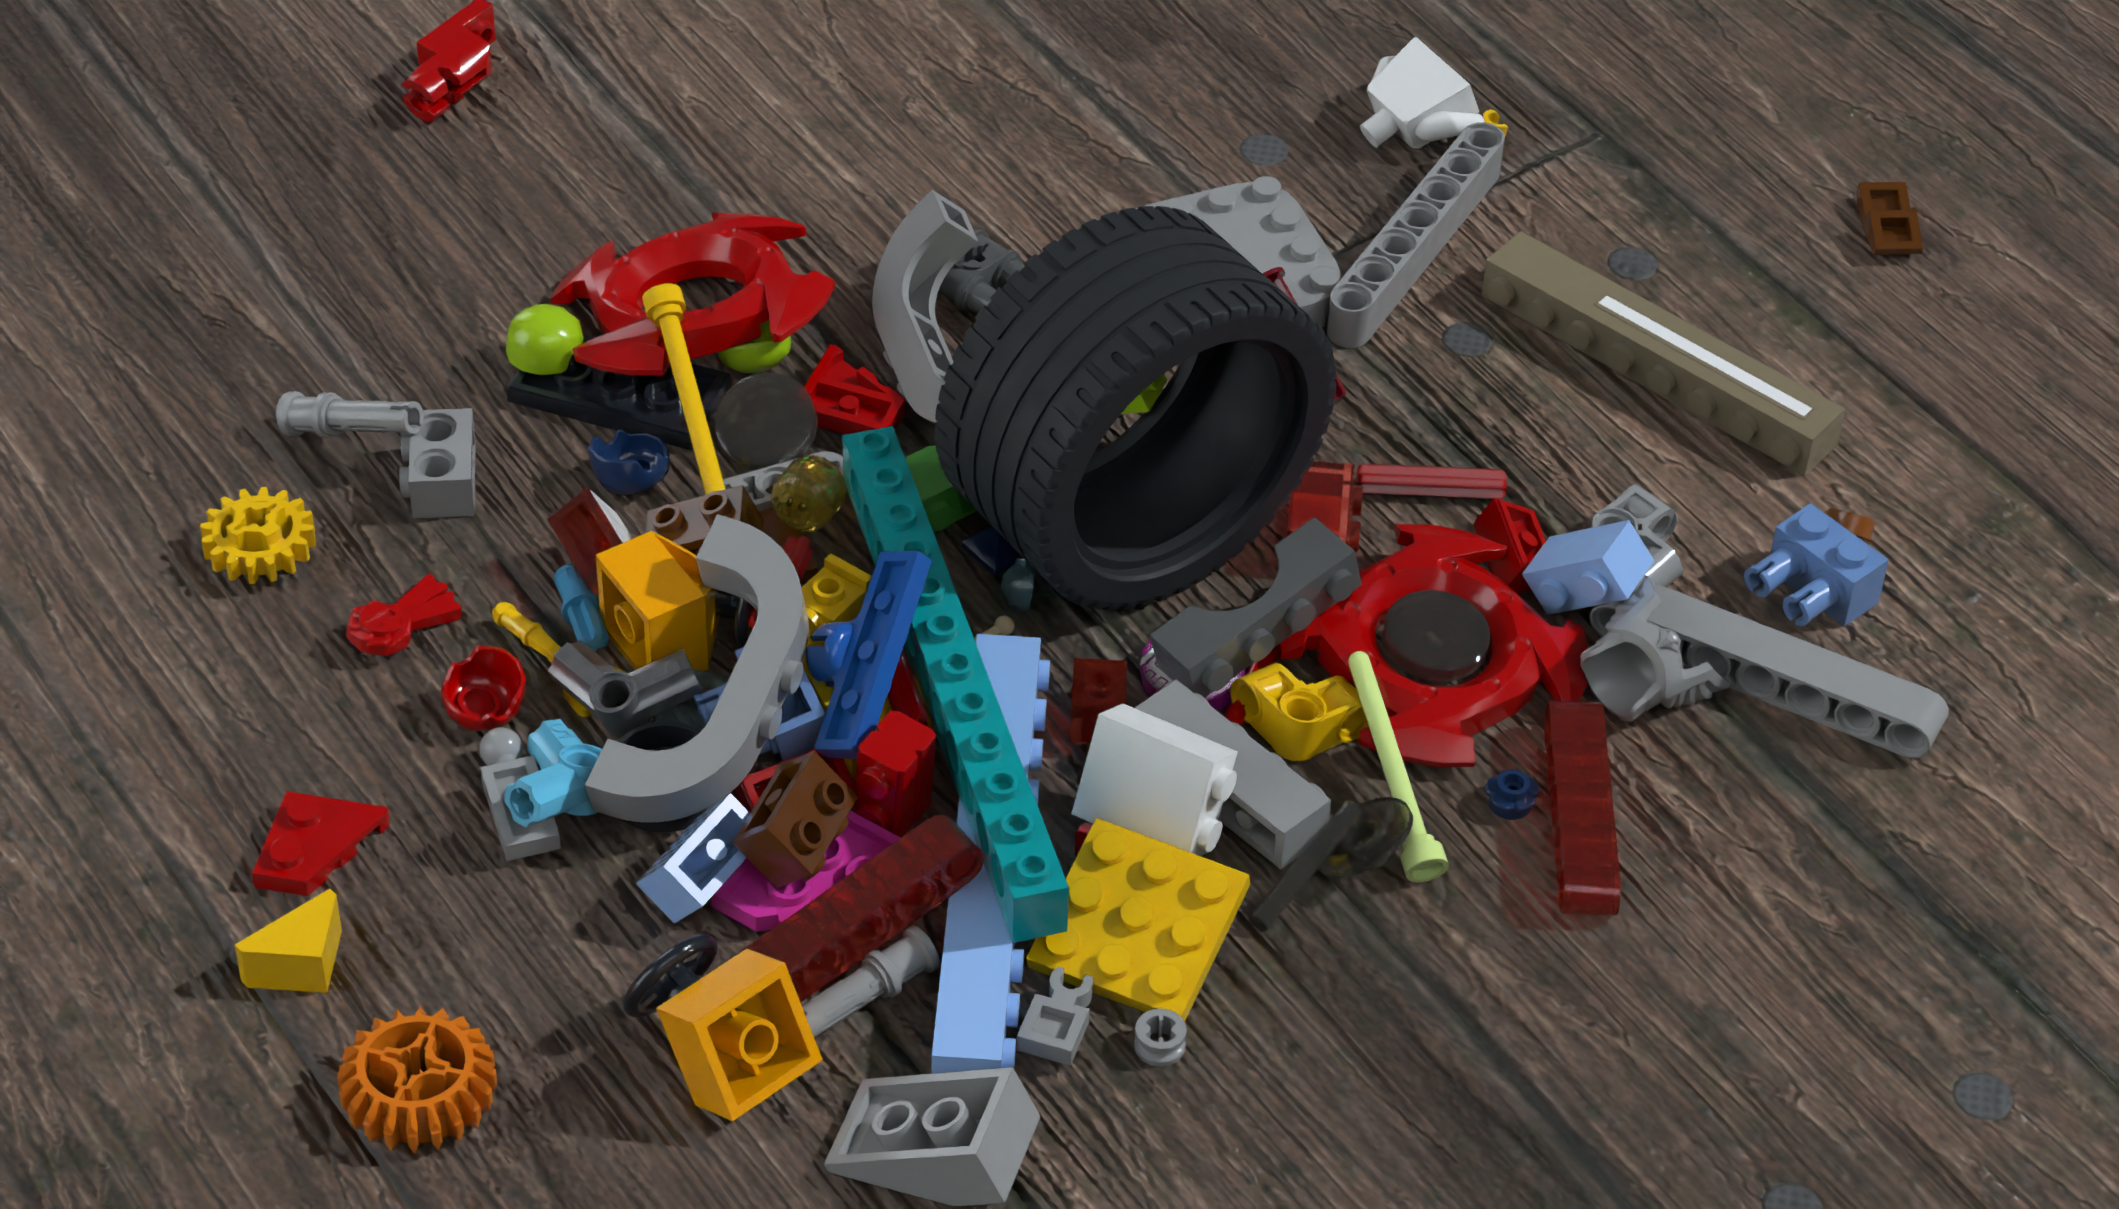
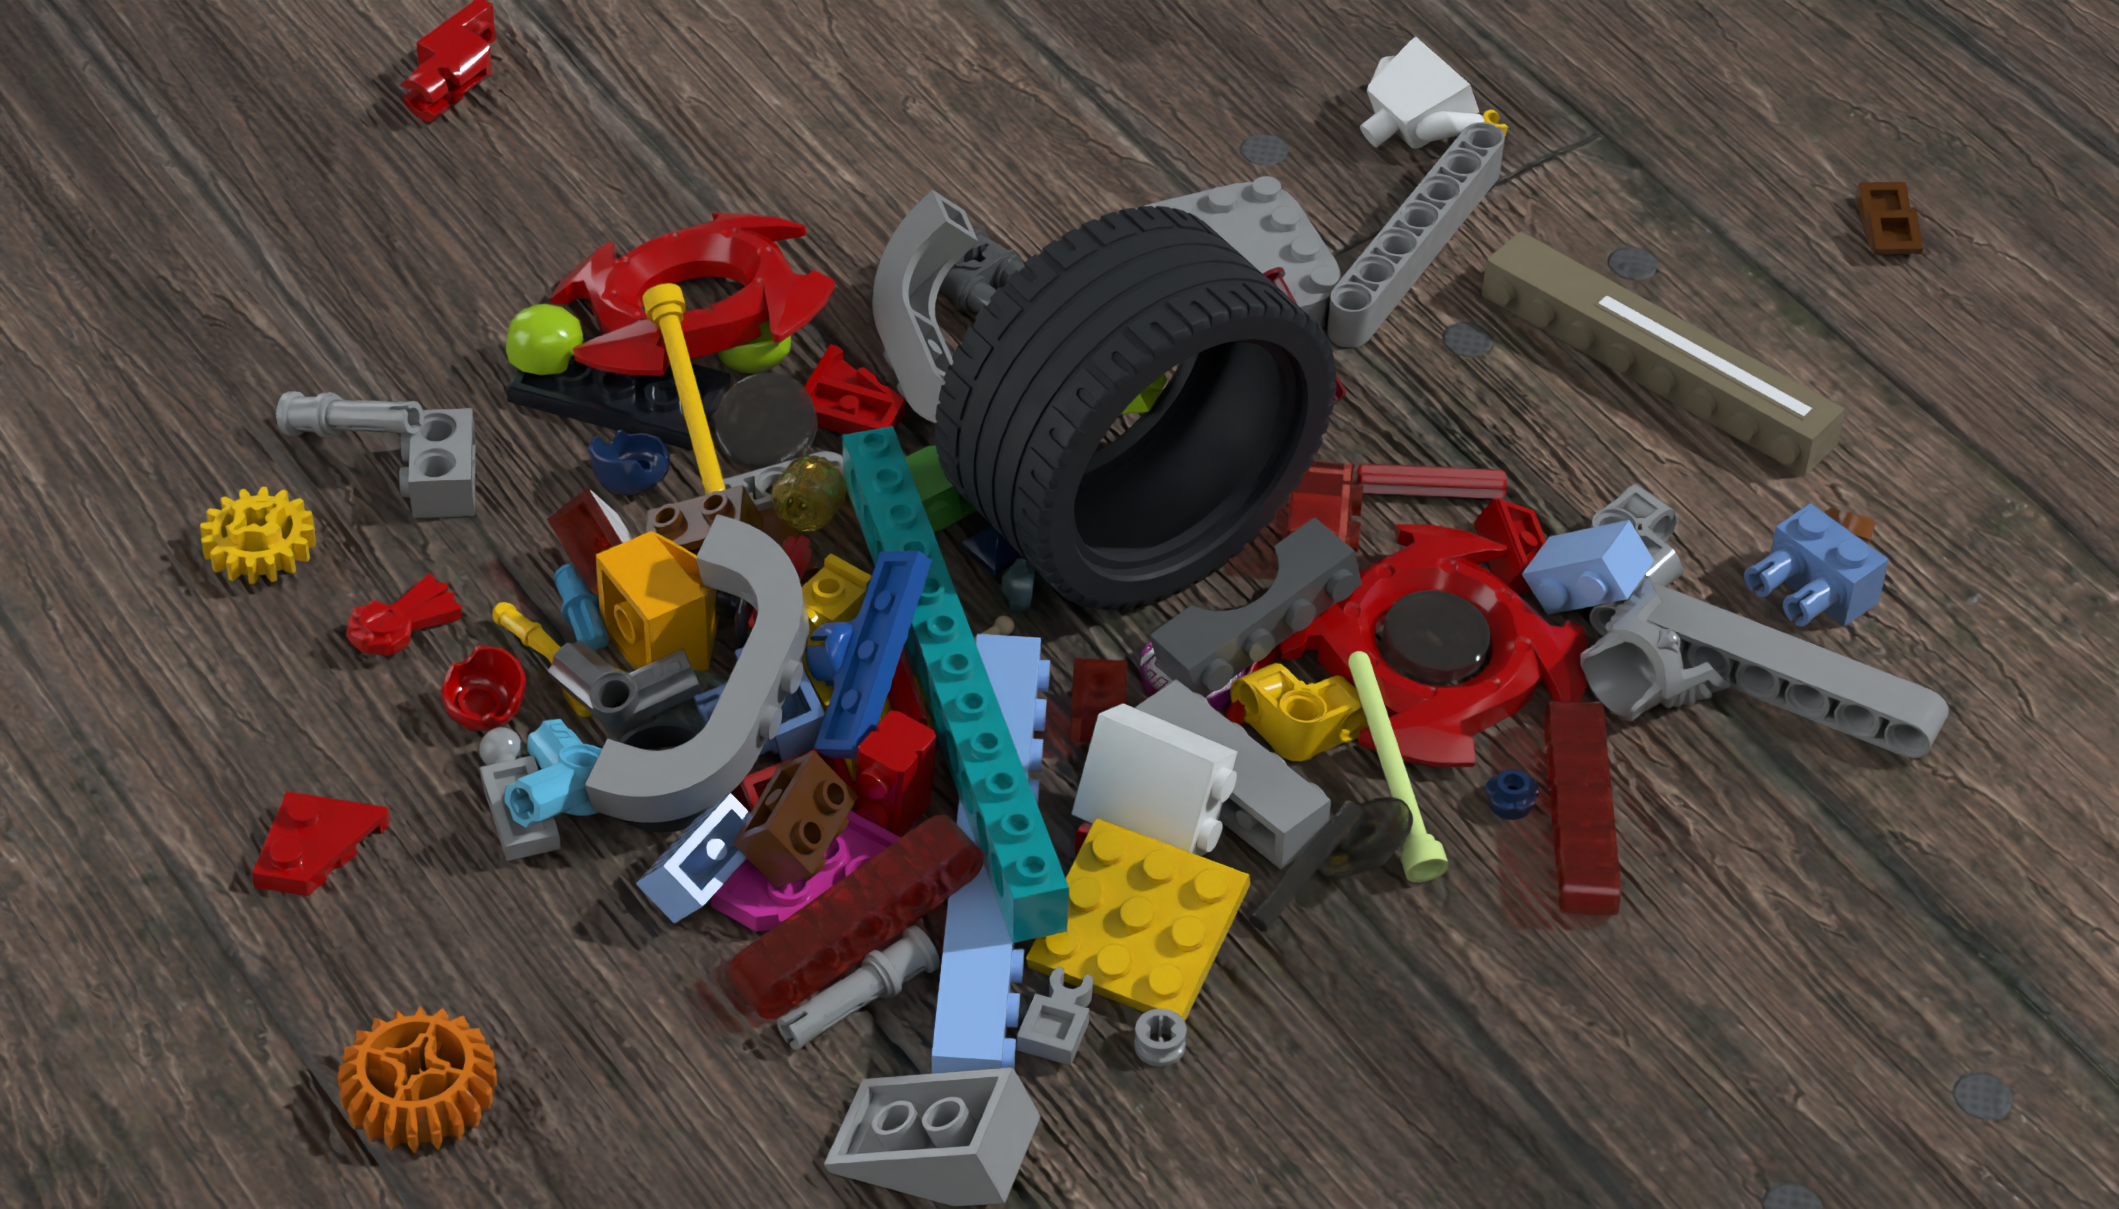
yellow slope [235,889,342,993] -> none
light orange piece [623,934,823,1121] -> none

